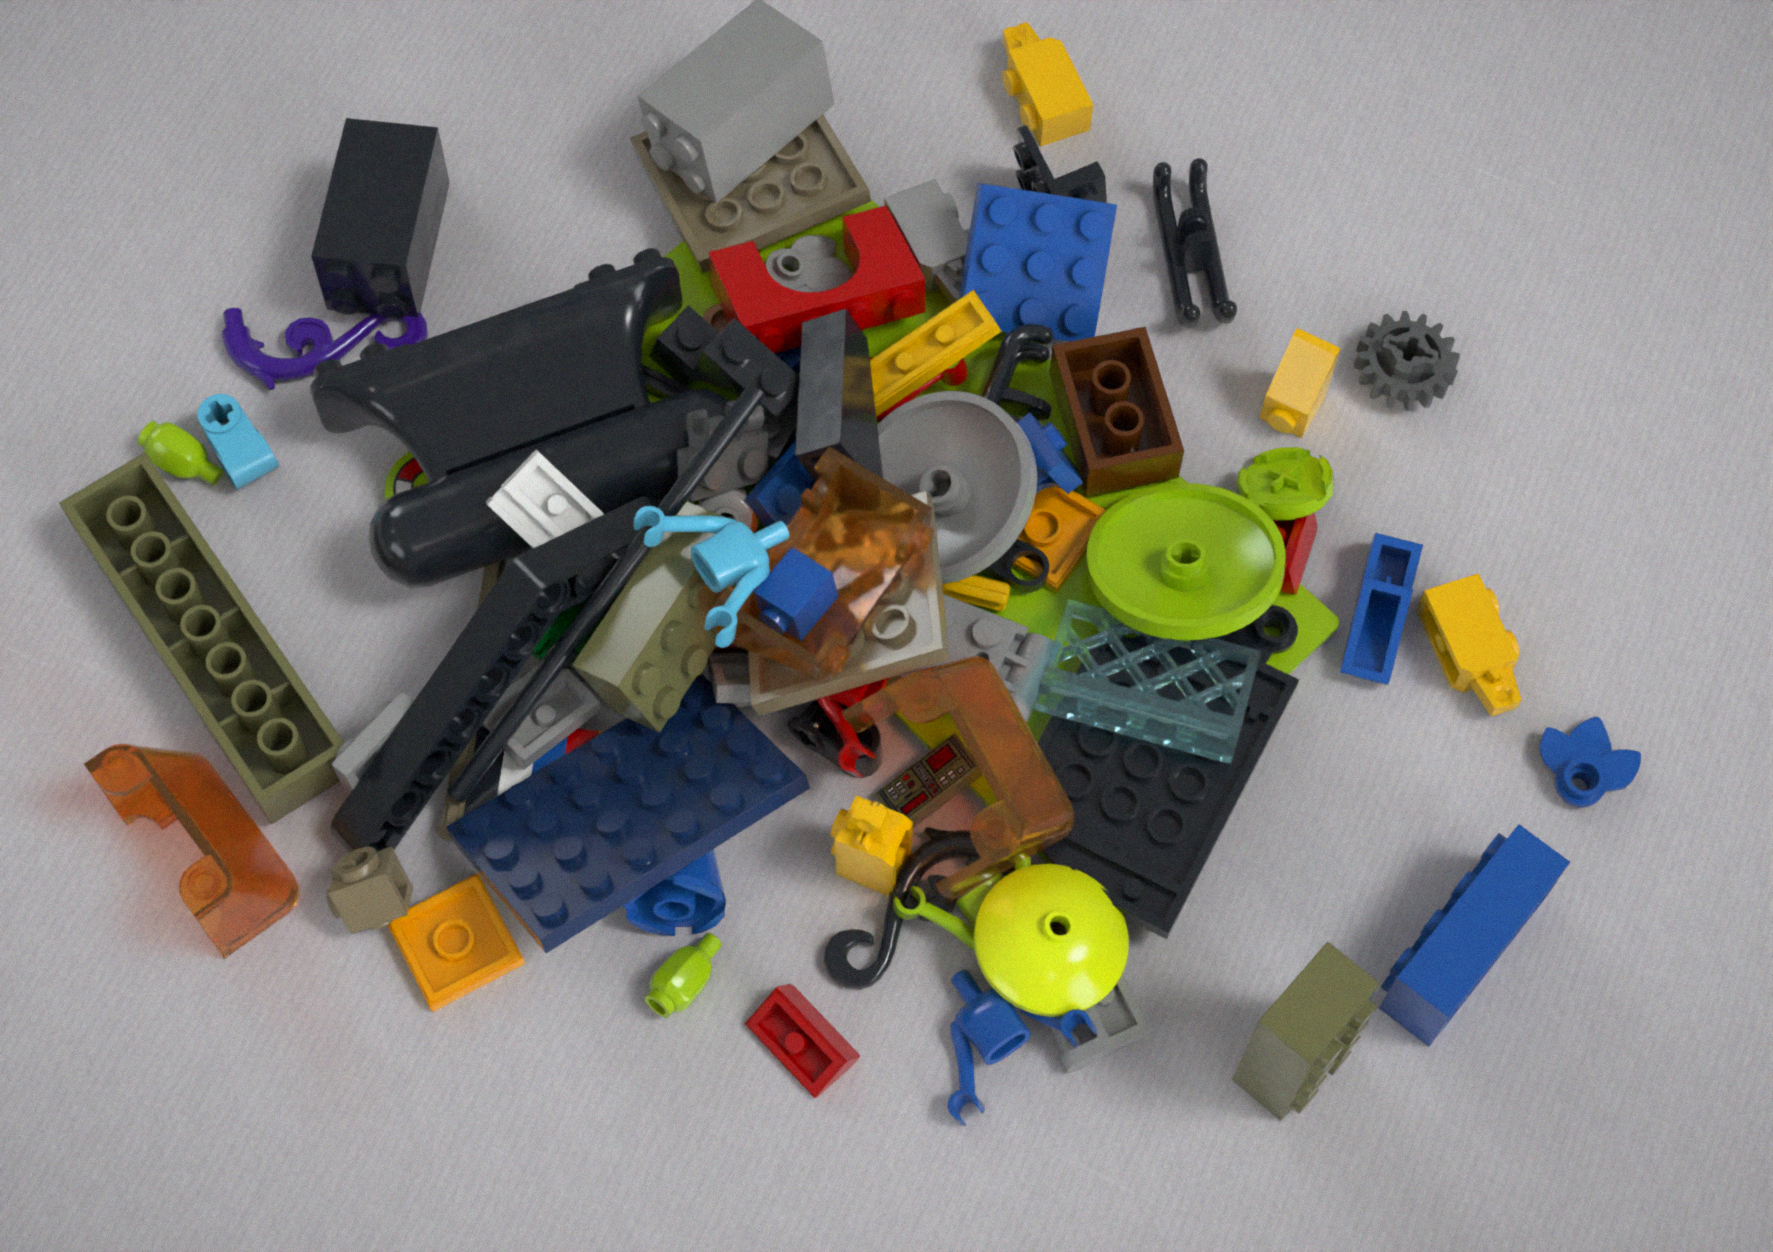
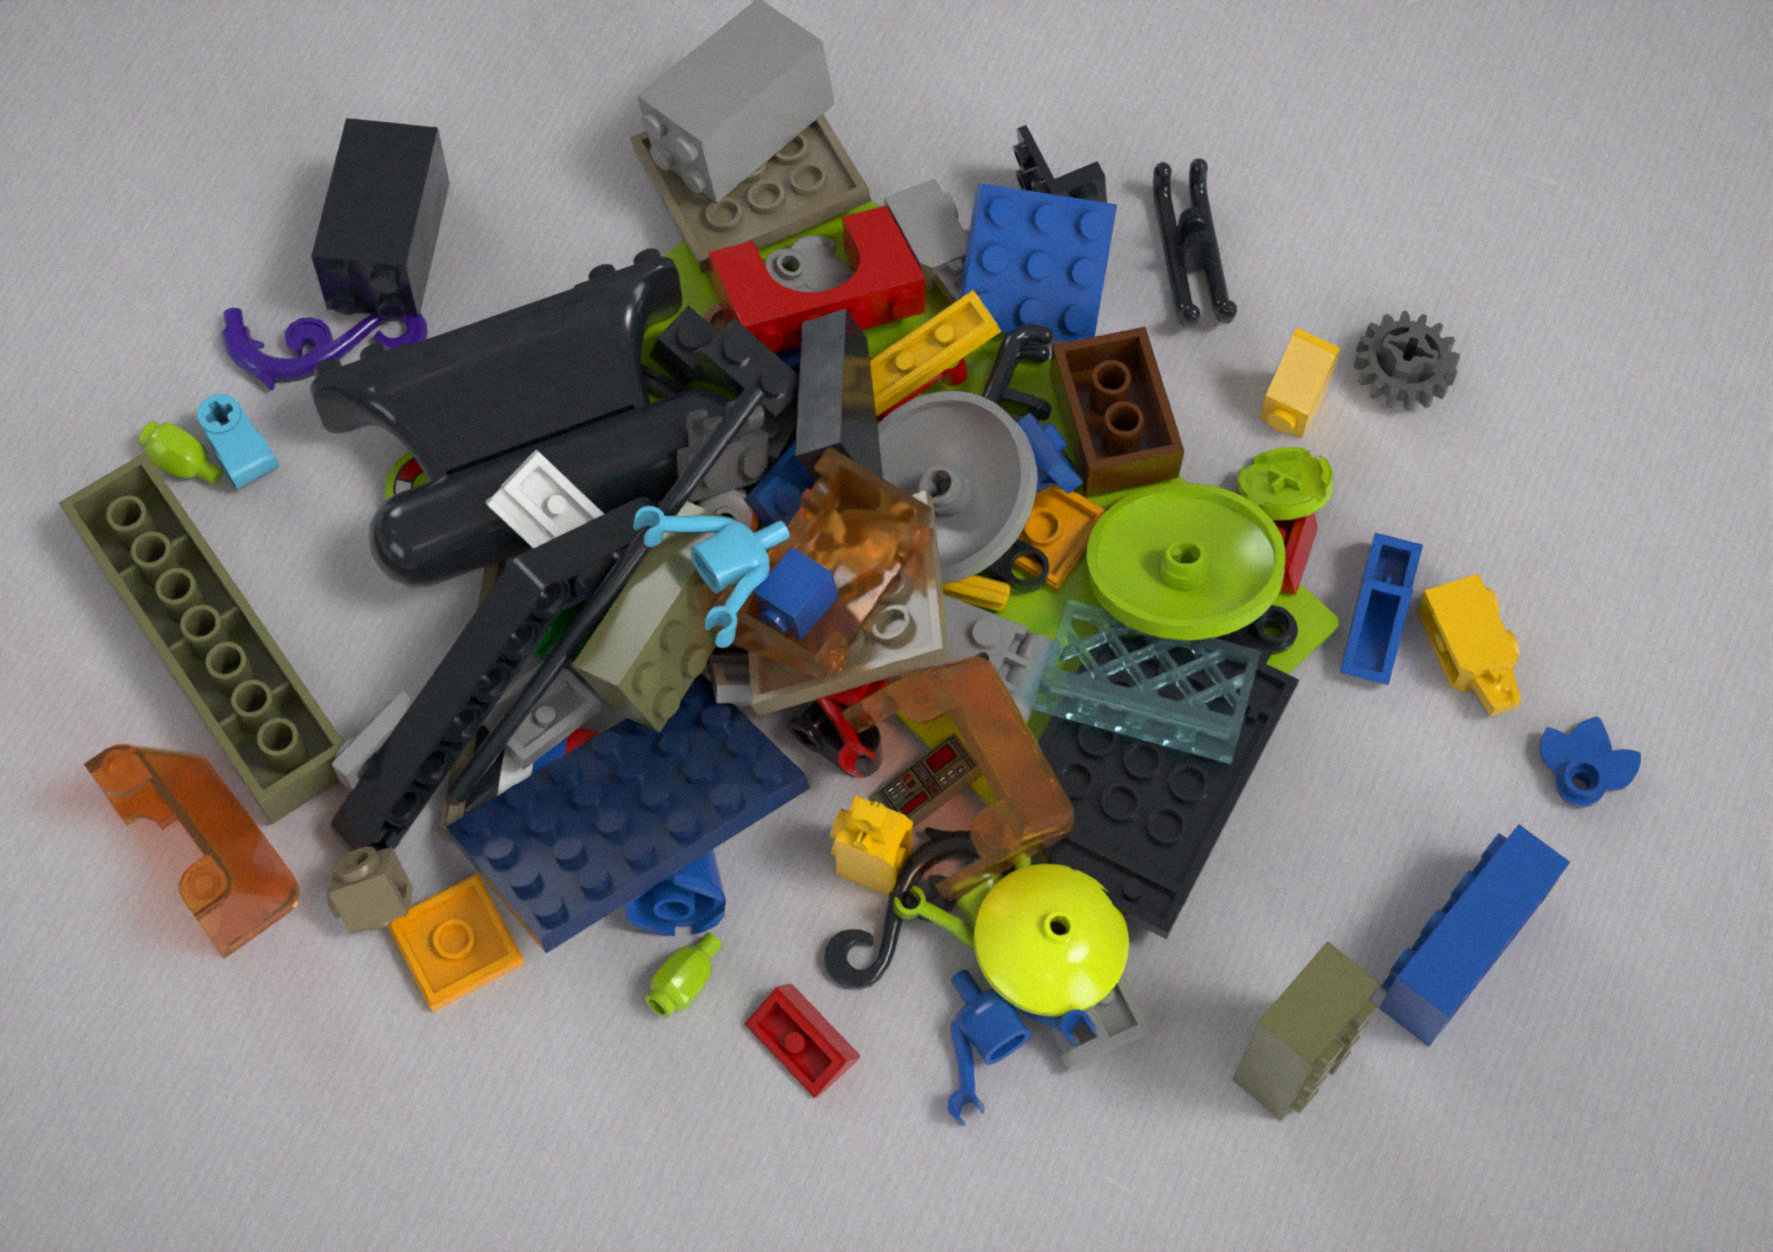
yellow hinge [1002,22,1094,147] -> none

